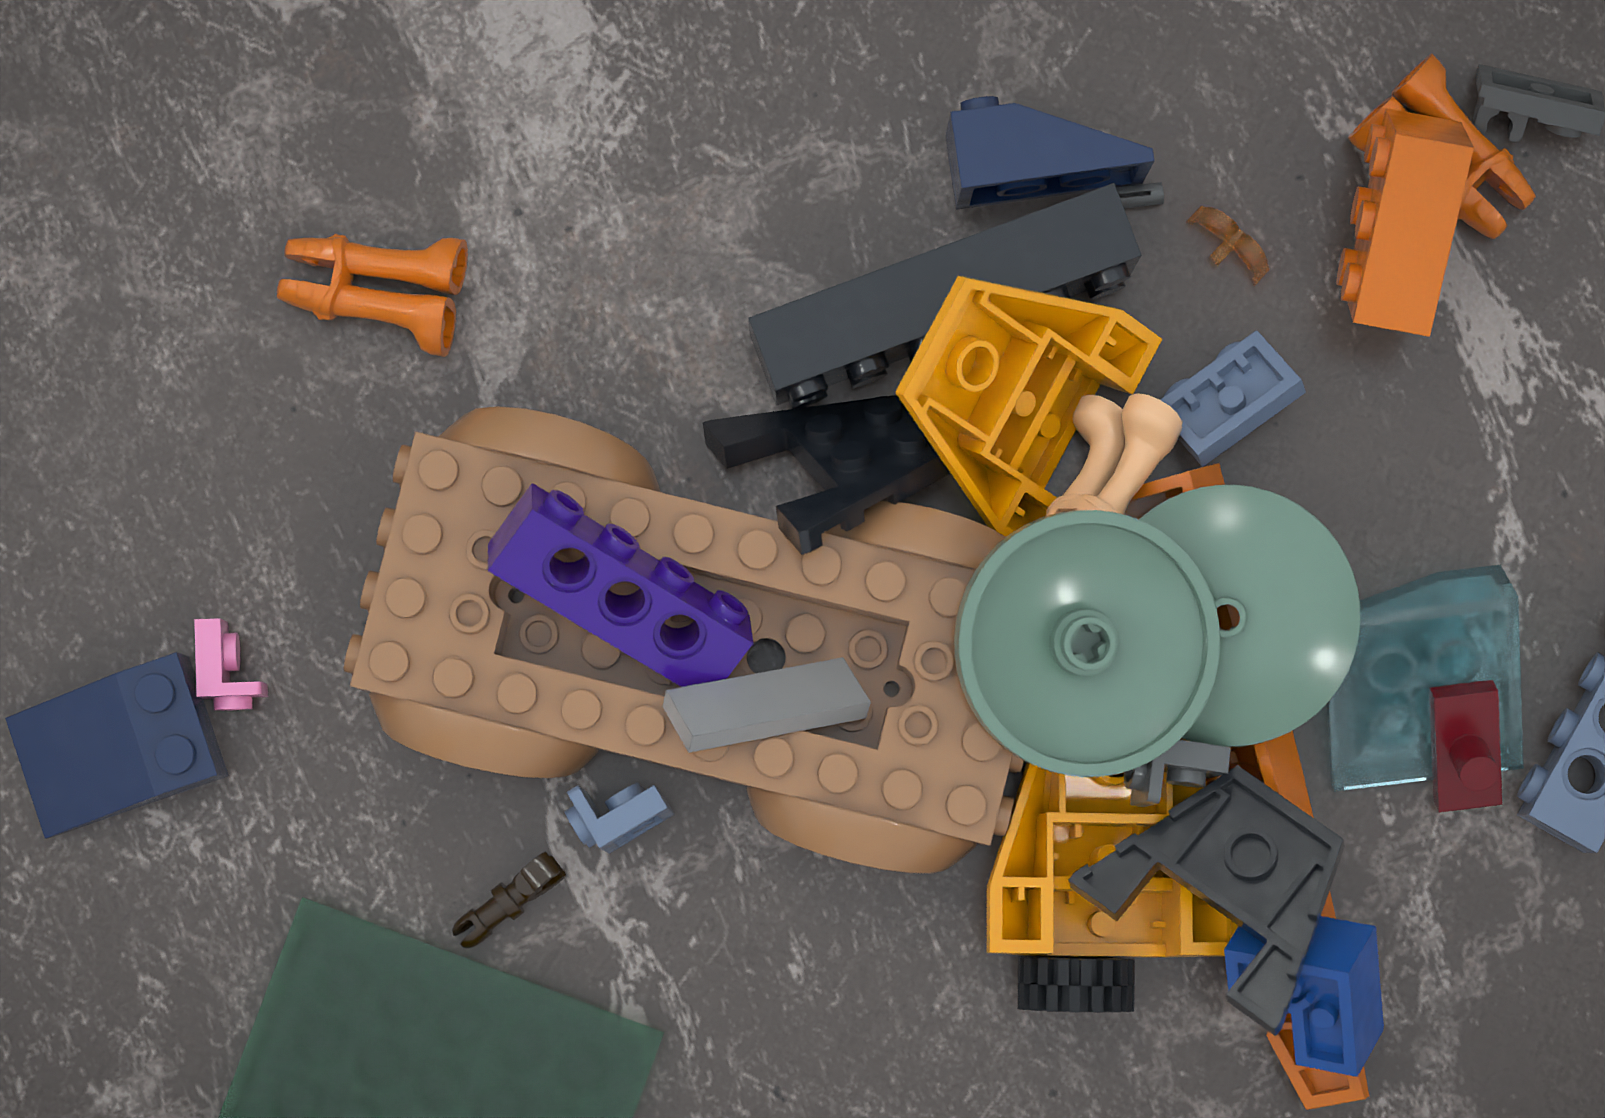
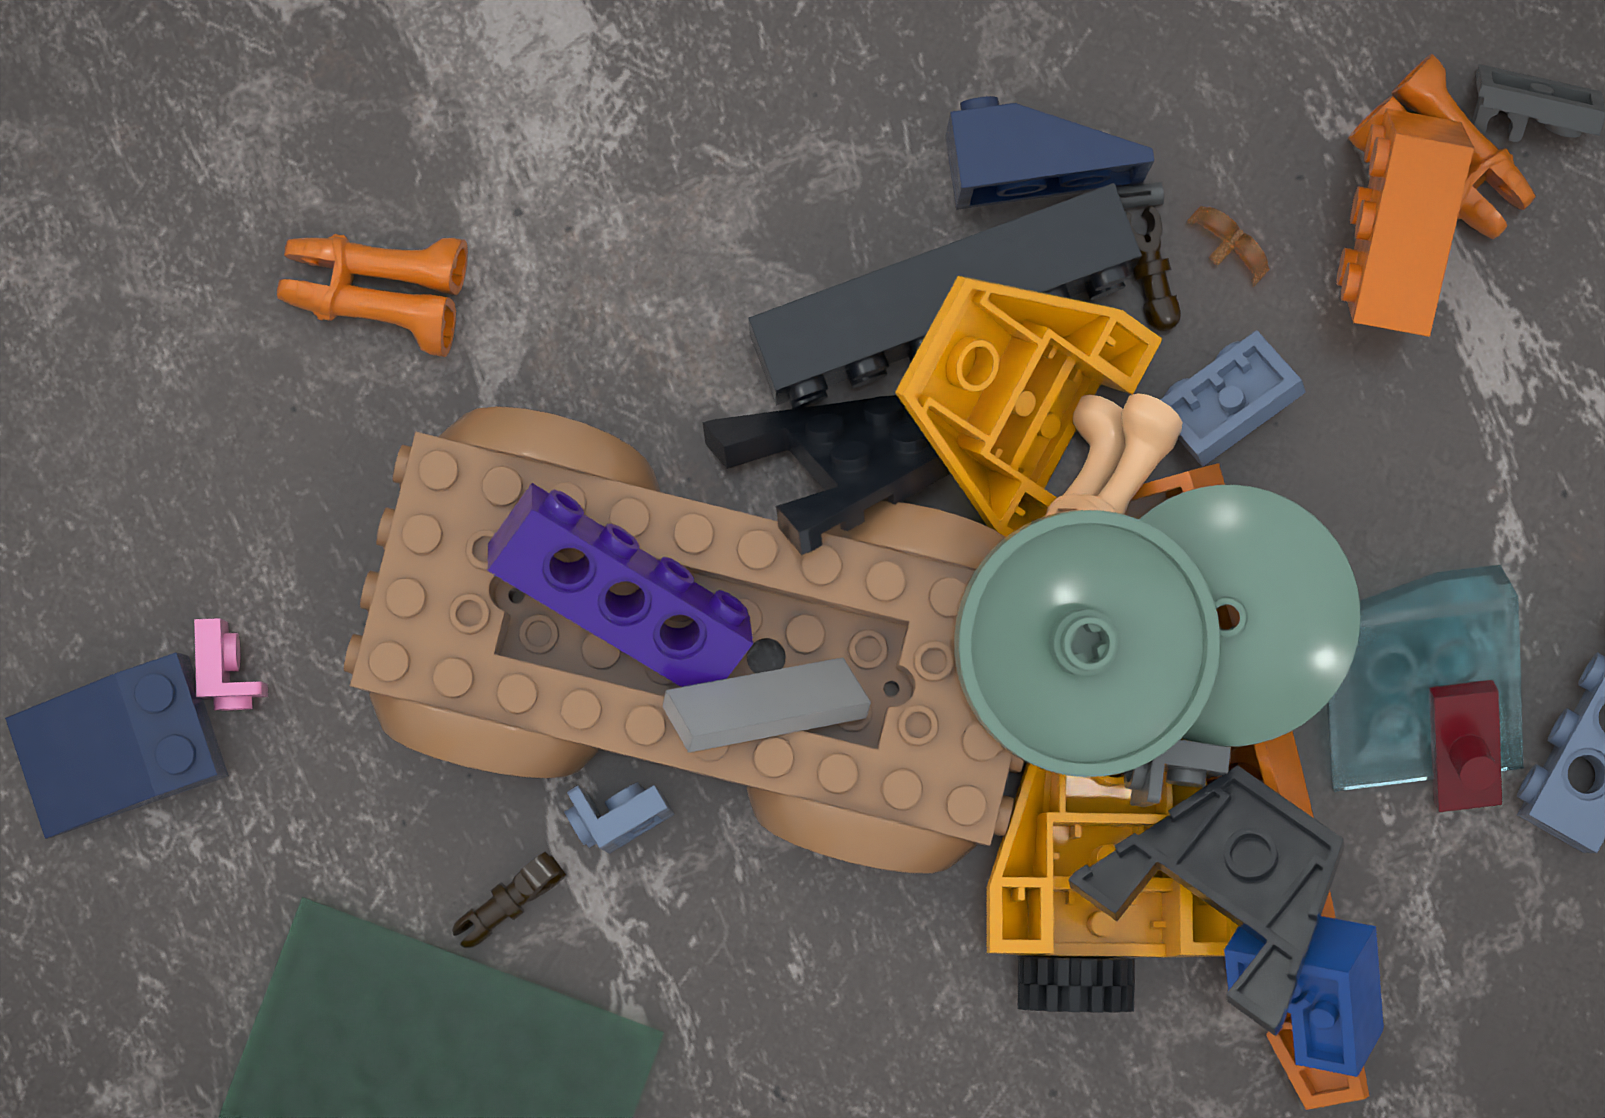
none -> dark brown piece [1125,206,1181,331]

